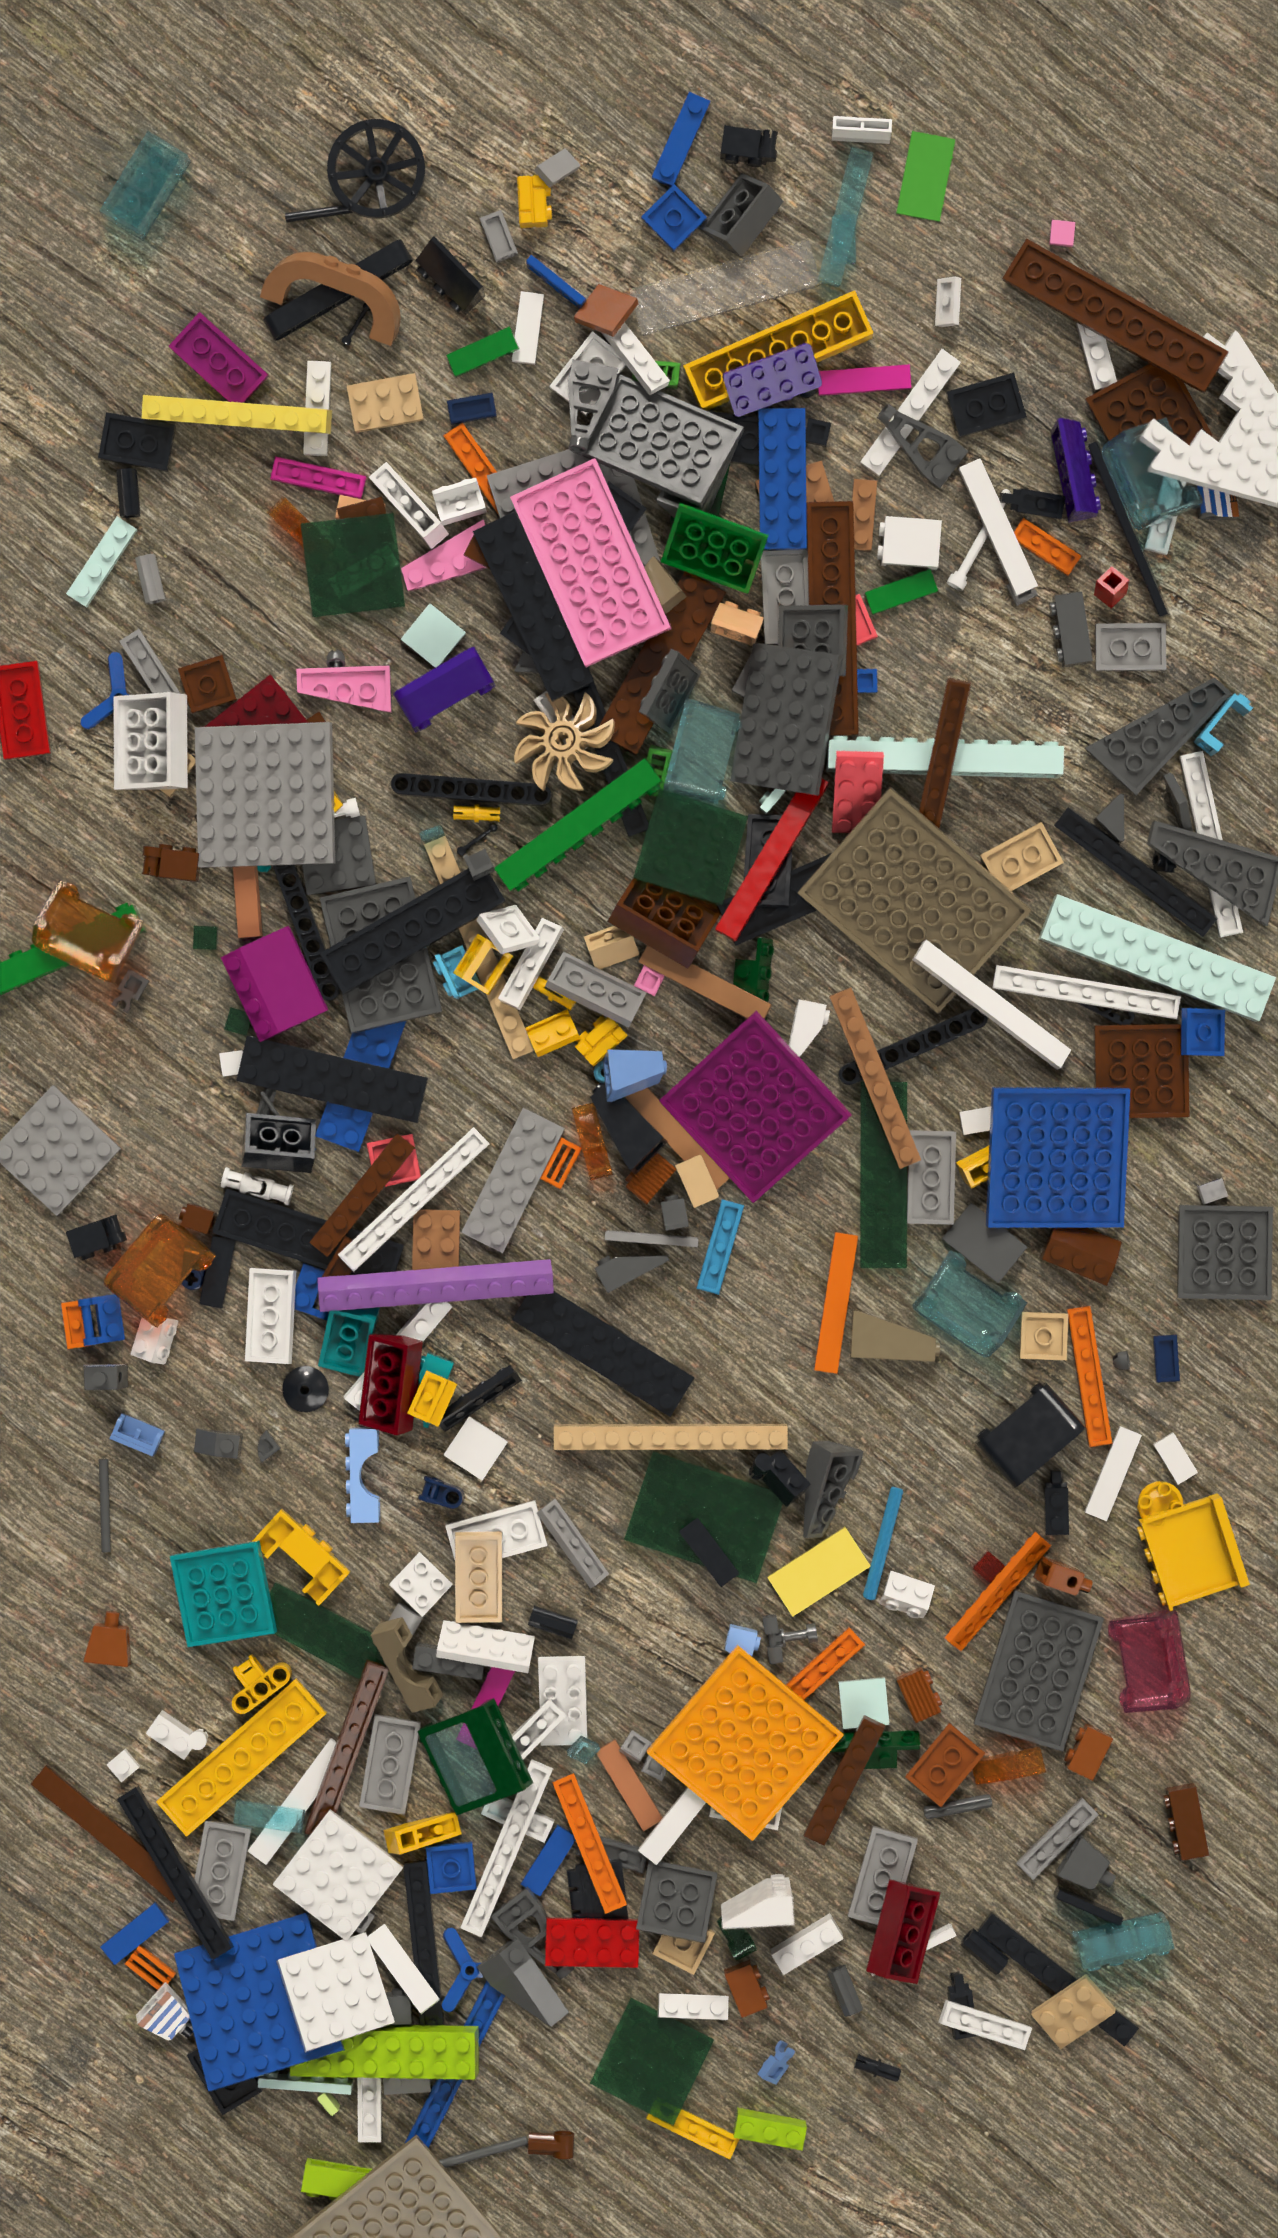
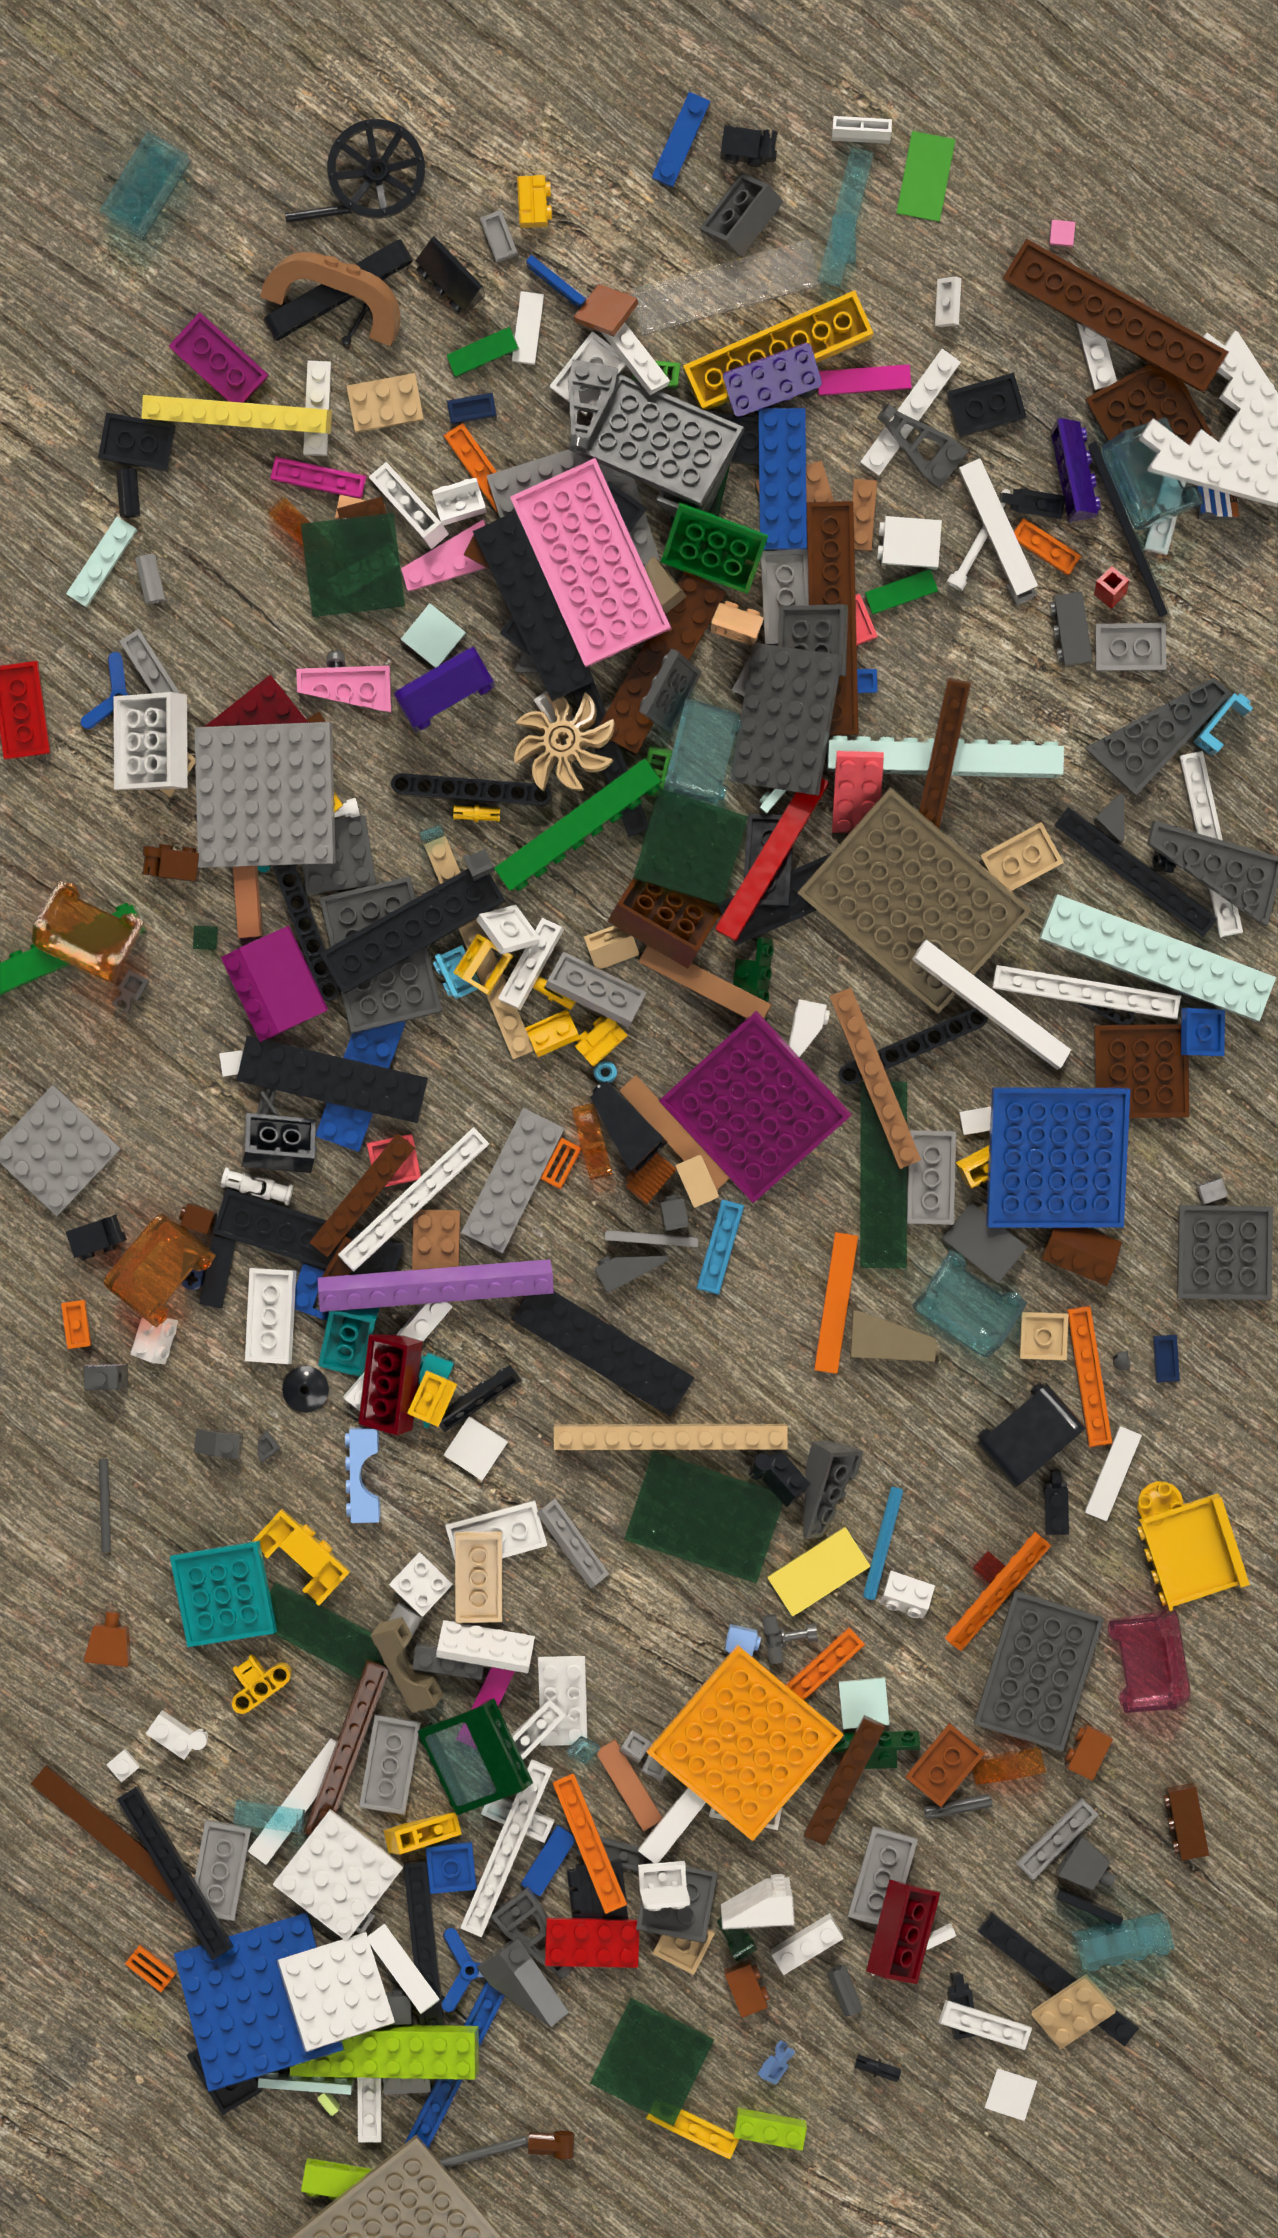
blue plate [78,1294,125,1346] -> none
blue tile [100,1902,170,1965] -> none
medium blue hinge [109,1413,165,1456] -> none
torso [136,1982,193,2041] -> none
yellow plate [156,1678,327,1837] -> none
reddish brown plate [178,655,237,714] -> none
clear green tile [224,1007,251,1036] -> none
dark blue piece [418,1476,465,1509] -> none
black hinge [457,823,498,856] -> none
black axle [528,1605,578,1639] -> none
light grey tile [534,148,581,188] -> none
medium blue slope [603,1050,667,1102] -> none
bright pink tile [634,965,665,996] -> none
blue plate [641,184,707,252] -> none
white plate [658,1993,729,2020] -> none
black tile [679,1517,740,1587] -> none
black plate [806,418,831,447] -> none
dark orange brick [896,1667,943,1723] -> none
black axle [960,1928,1009,1975] -> none
dark orange torso [1033,1556,1093,1596] -> none
white tile [1153,1432,1198,1485] -> none
dark grey tile [1163,773,1193,832] -> none
none -> white bracket [638,1861,690,1911]
none -> white sticker [985,2068,1037,2121]

